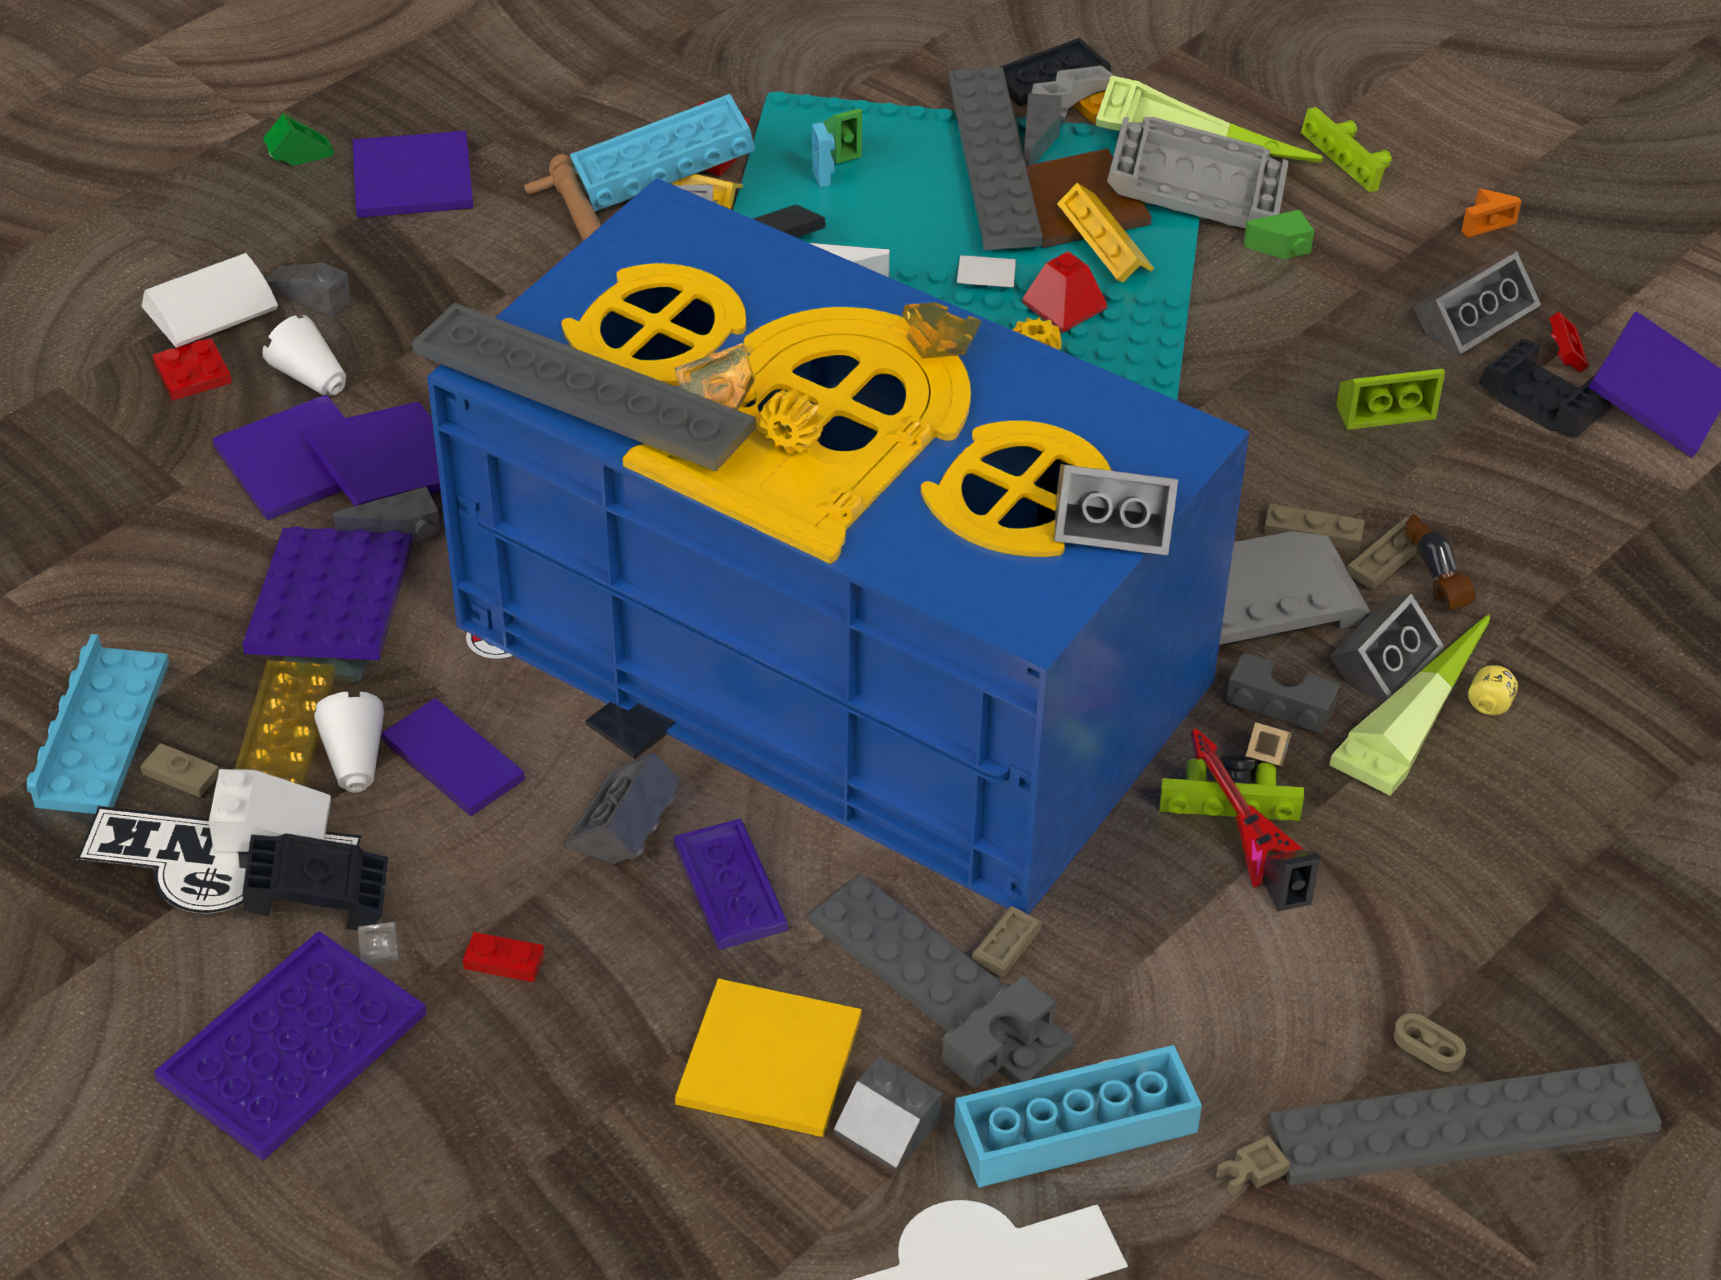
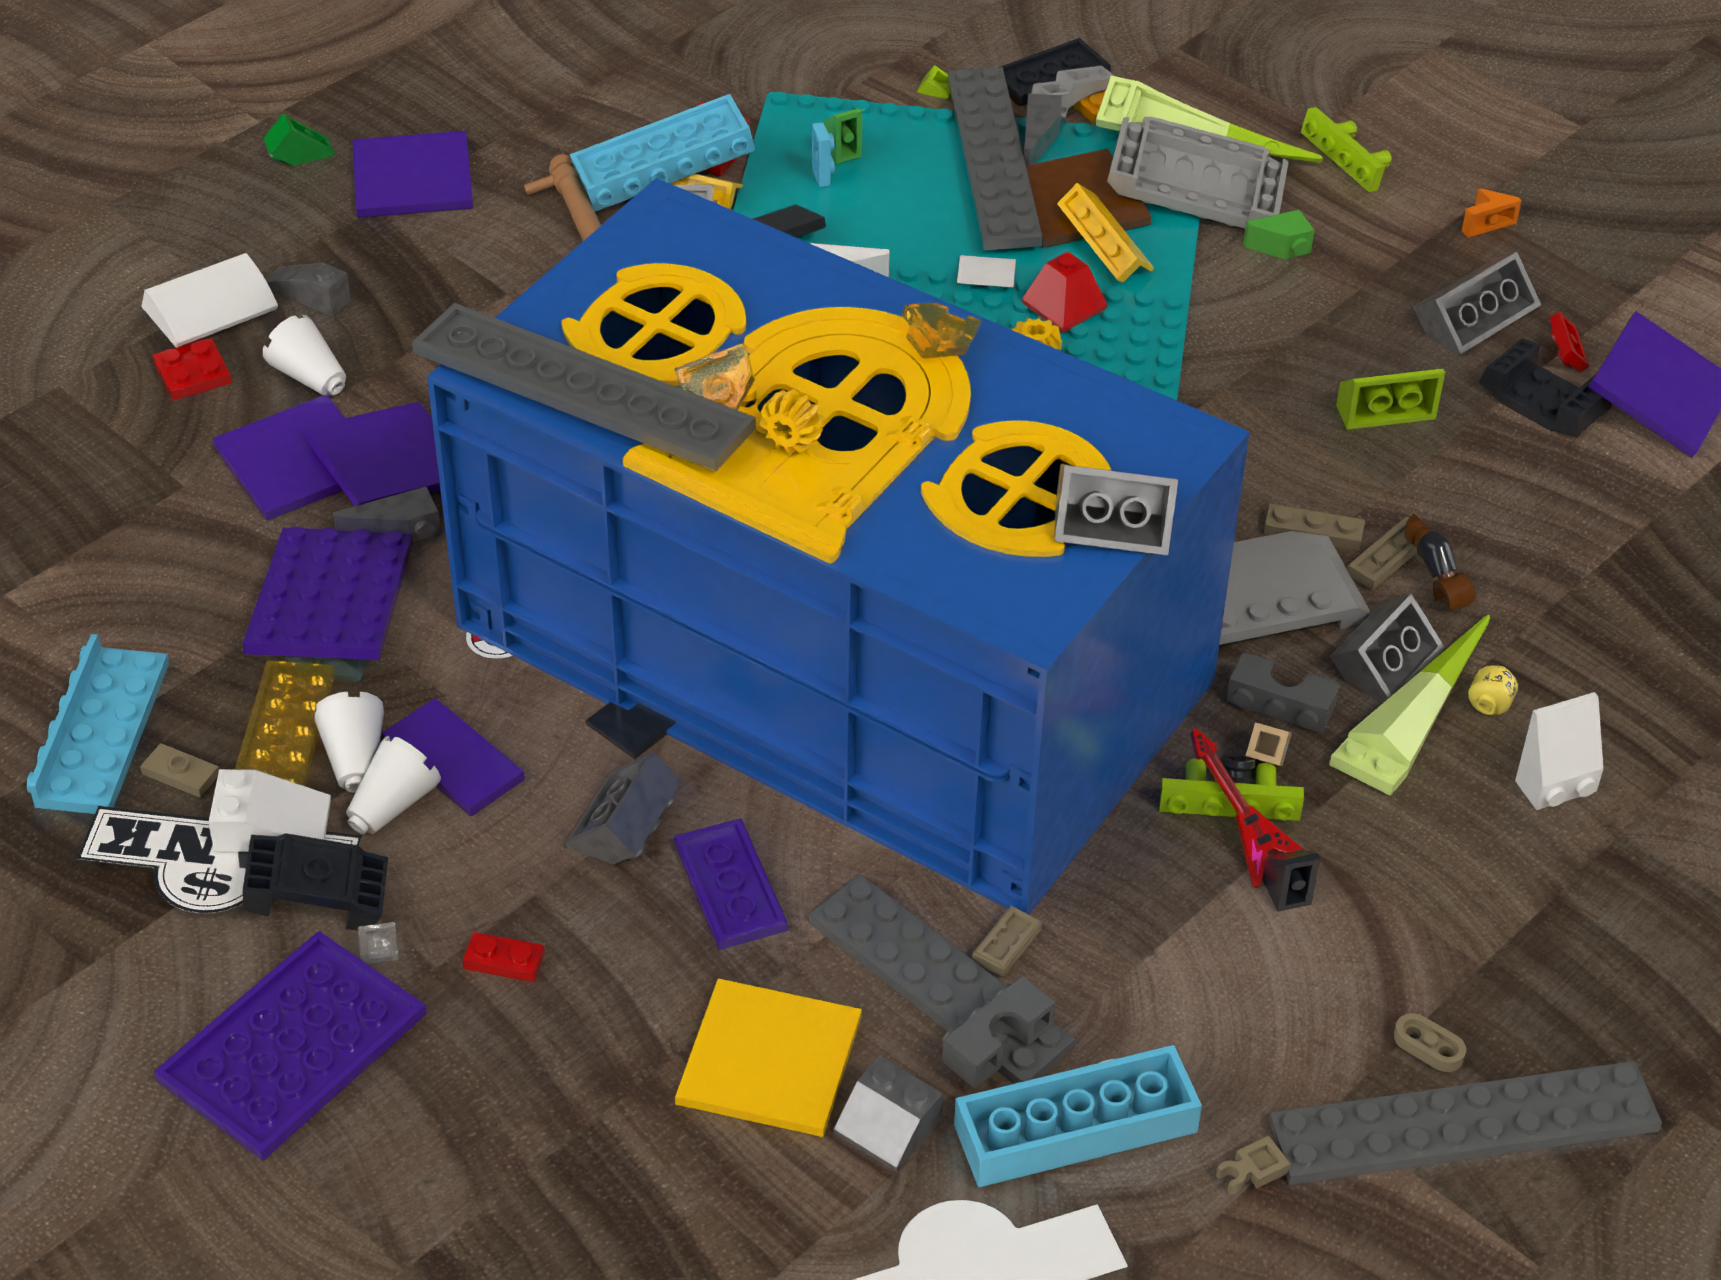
none -> white cone [346,736,441,835]
none -> lime slope [917,65,950,99]
none -> white slope [1515,692,1603,810]

